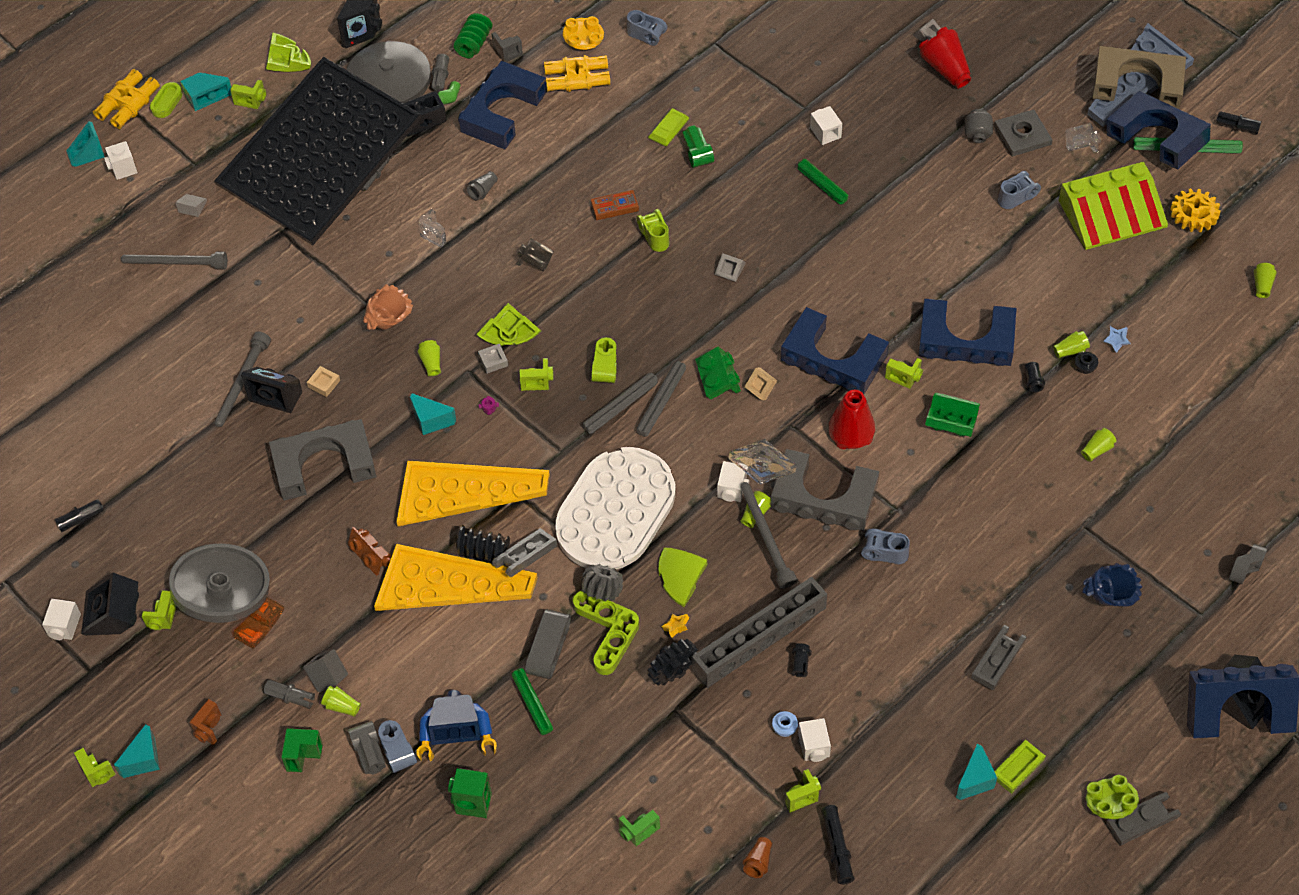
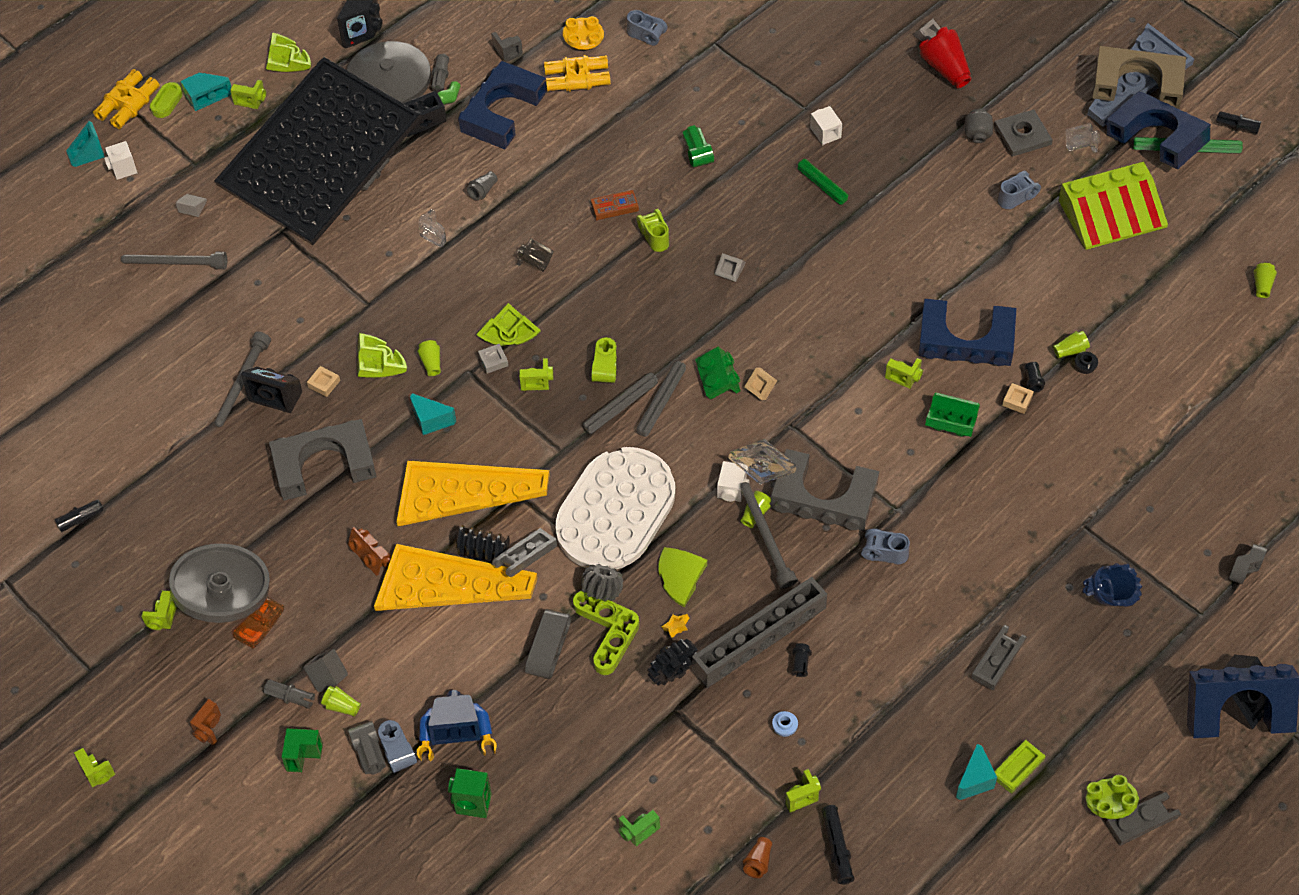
white brick [42,599,81,640] -> none
black slope [81,572,139,636] -> none
teal slope [114,724,160,778] -> none
nougat hair [363,284,413,330] -> none
green piece [454,13,493,59] -> none
magenta piece [479,396,499,415] -> none
green axle [512,668,553,735] -> none
lime tile [648,108,689,147] -> none
dark blue arch [781,307,889,394] -> none
white brick [798,718,831,762] -> none
red cone [828,390,875,449] -> none
lime cone [1081,428,1116,462] -> none
light blue piece [1103,326,1131,353] -> none
yellow gear [1170,188,1221,232] -> none
none -> lime brick [358,333,407,377]
none -> tan plate [1002,383,1034,414]

